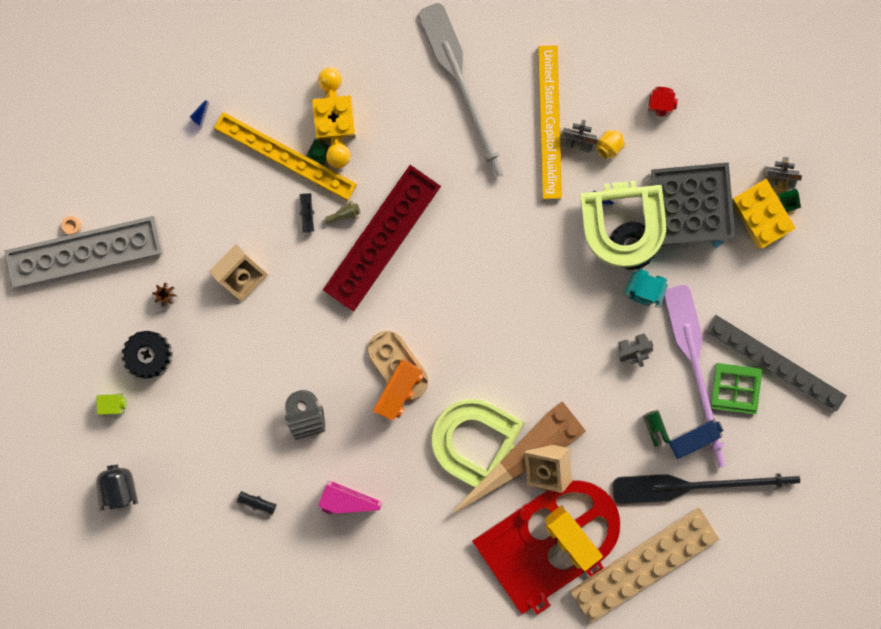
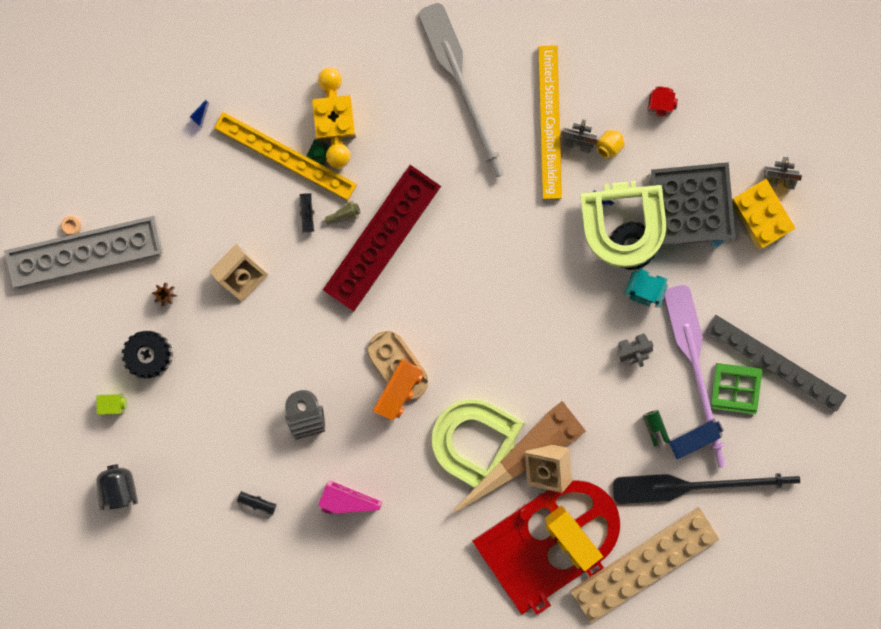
dark green plate [778,189,801,212] -> none

